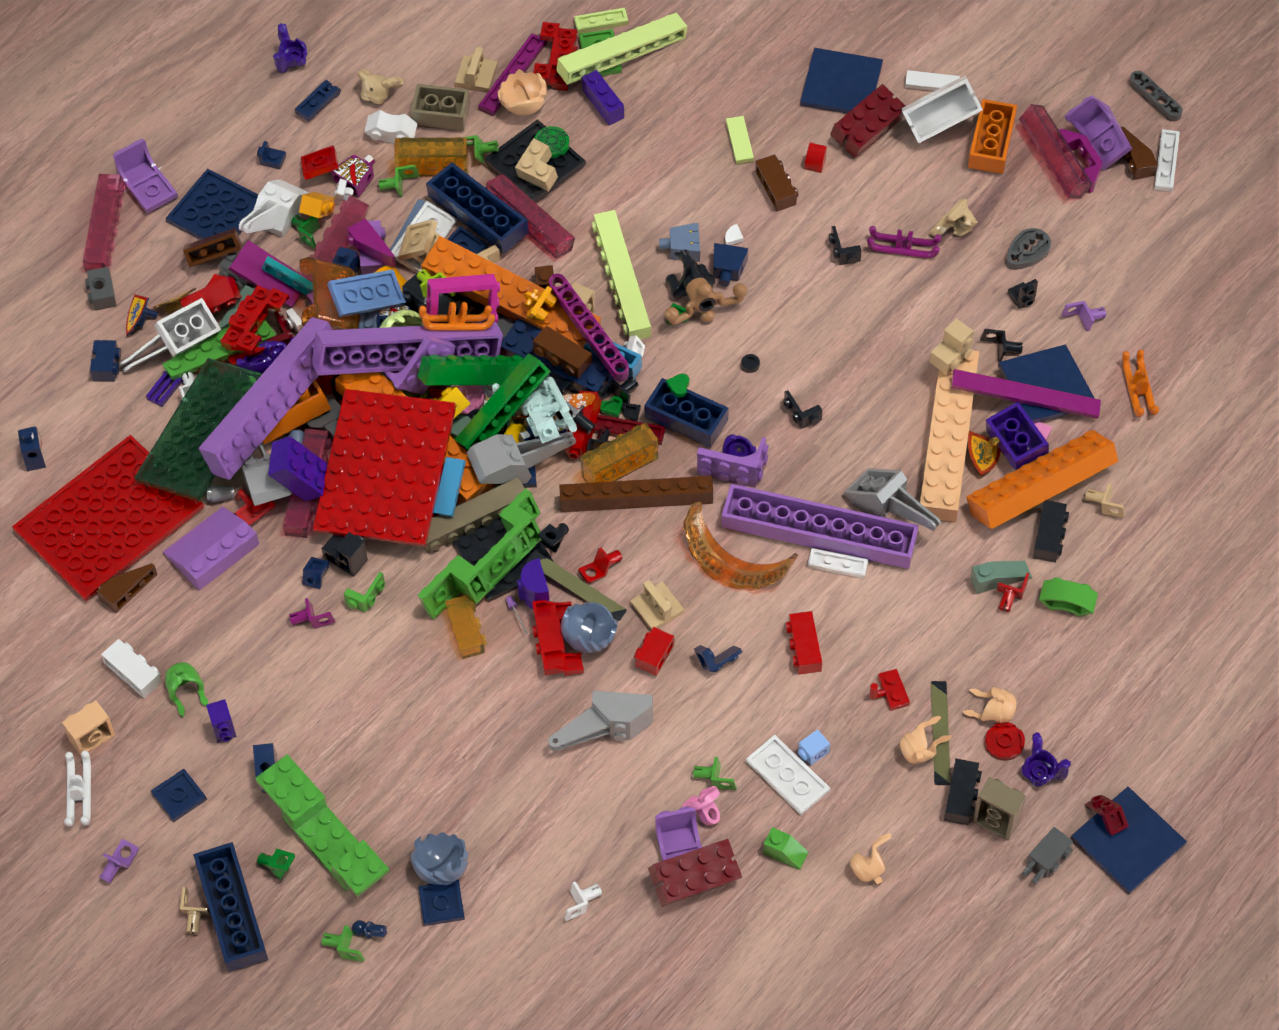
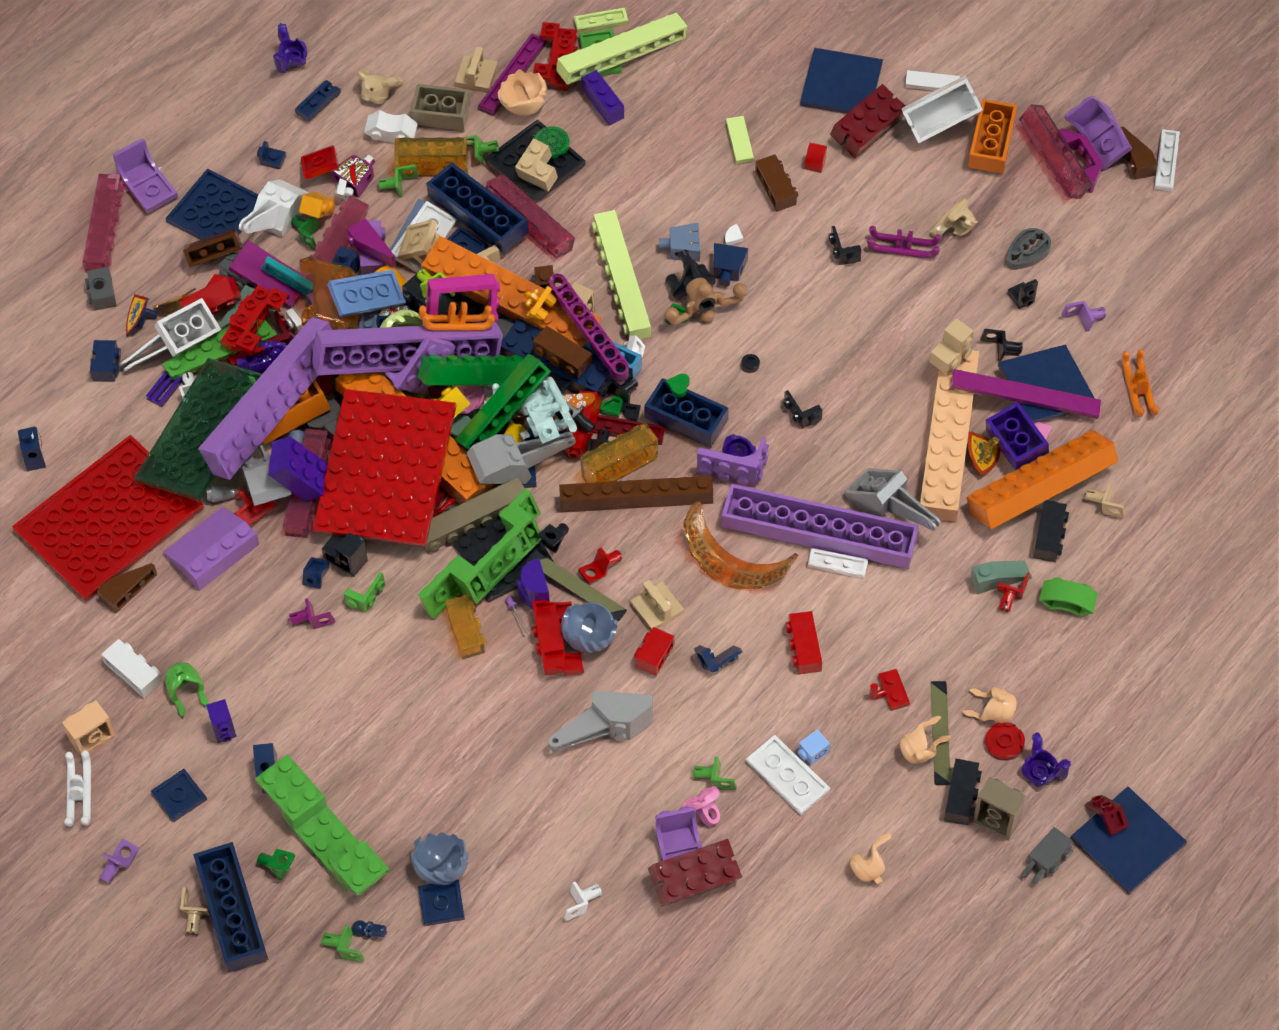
dark azure tile [433,457,466,517] -> none
bright green slope [763,827,809,870] -> none
dark grey beam [1129,71,1183,121] -> none

